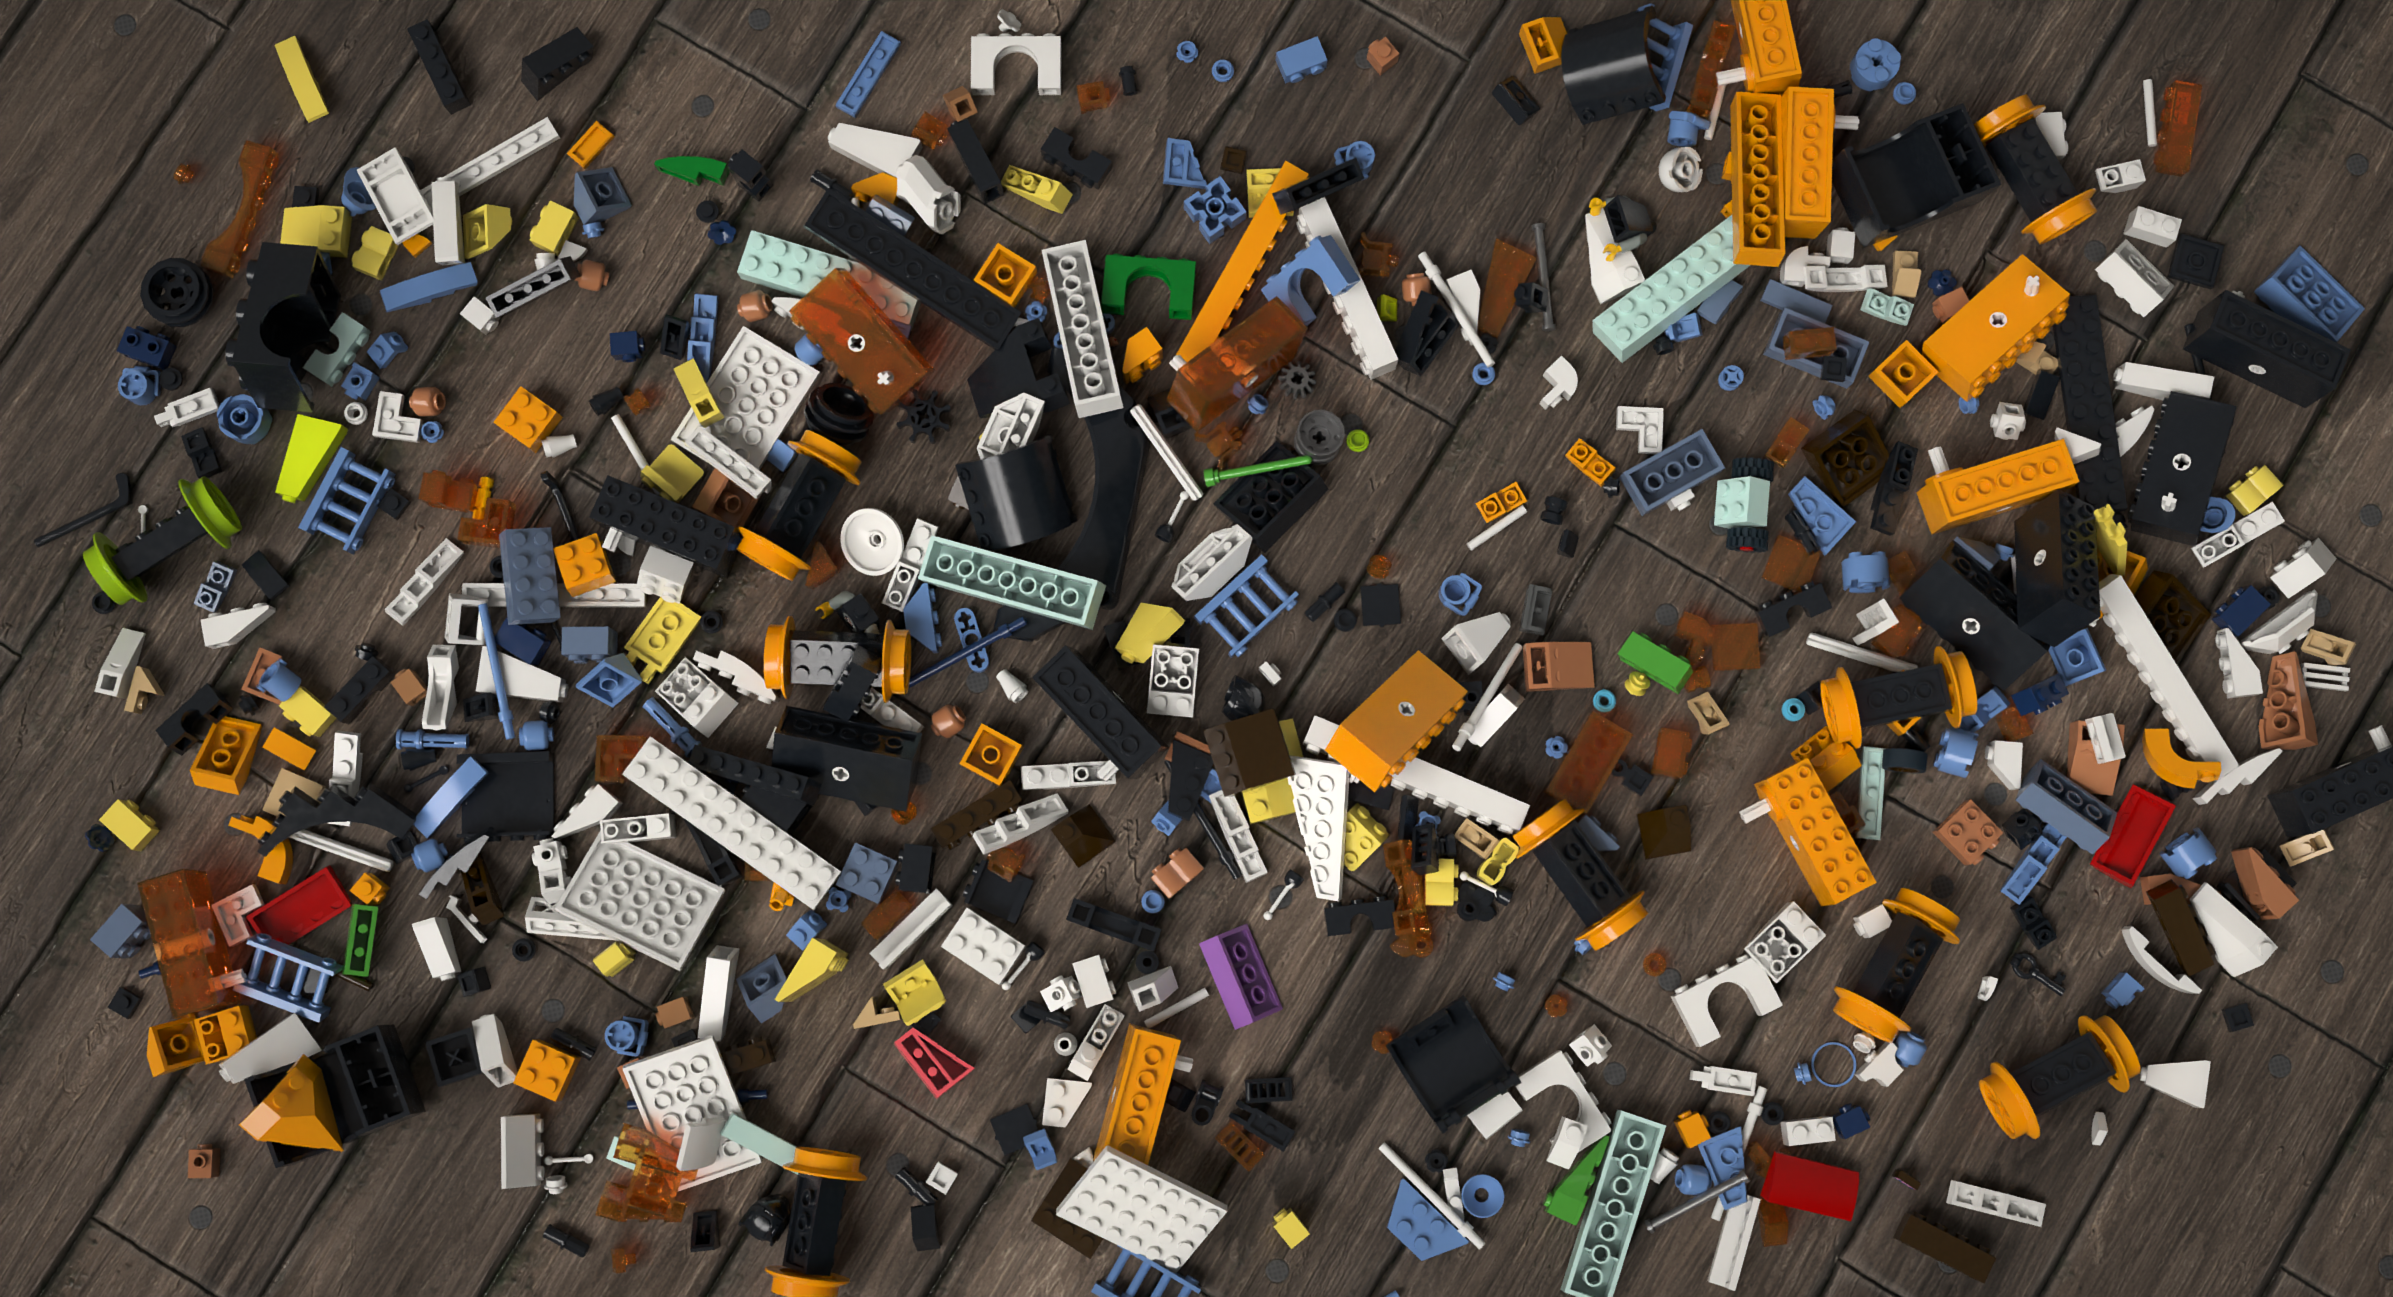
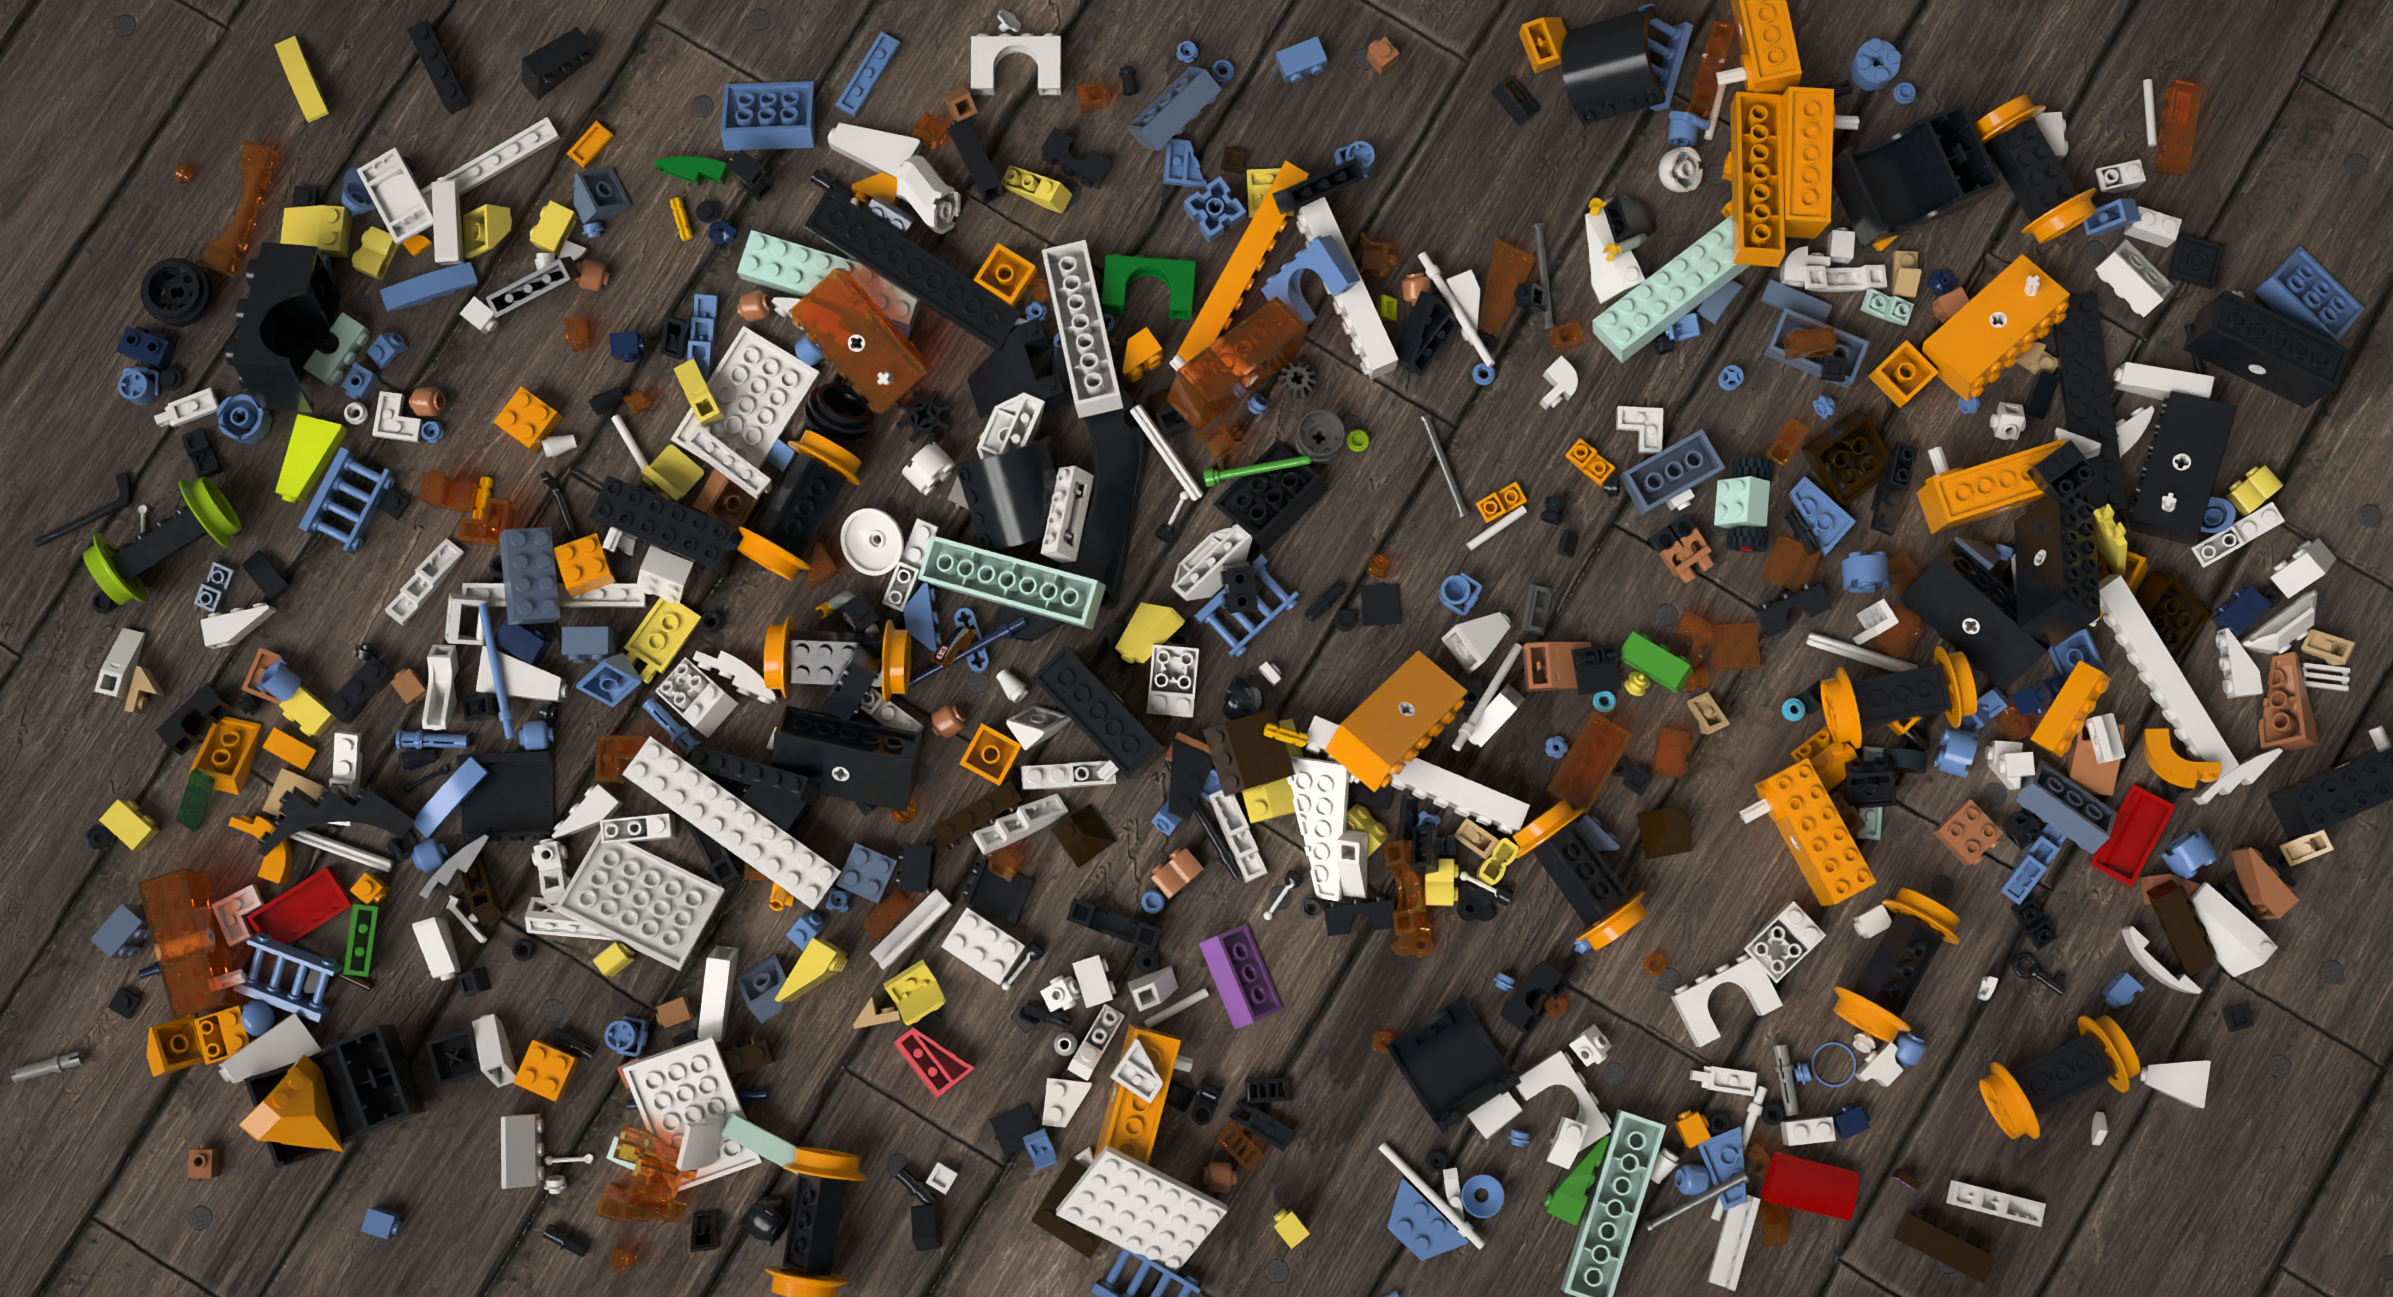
none -> light grey pin [11,1050,85,1083]
none -> clear green tile [175,767,216,833]
none -> medium blue hair [241,1000,275,1036]
none -> medium blue brick [360,1206,402,1239]
none -> clear orange brick [563,316,592,352]
none -> yellow axle [670,197,693,241]
none -> medium blue slope [720,81,815,151]
none -> white brick [902,442,955,496]
none -> slope [931,625,976,669]
none -> white slope [1007,705,1071,751]
none -> white brick [1041,466,1094,563]
none -> white wing [1110,1038,1163,1103]
none -> sand blue brick [1126,66,1222,151]
none -> nougat head [1202,1162,1237,1193]
none -> black brick [1220,561,1258,613]
none -> yellow axle [1263,723,1308,747]
none -> black plate [1300,895,1324,919]
none -> white slope [1337,830,1368,899]
none -> flat silver bar [1418,414,1471,519]
none -> black arch [1499,960,1570,1037]
none -> clear orange brick [1548,319,1585,353]
none -> black hinge [1571,644,1622,695]
none -> nougat hips [1647,513,1714,584]
none -> light grey pin [1773,1044,1800,1116]
none -> black plate [1845,757,1897,809]
none -> white brick [1996,752,2035,779]
none -> black slope [2026,440,2100,504]
none -> light orange brick [2030,660,2110,758]
none -> medium blue brick [2083,199,2141,236]

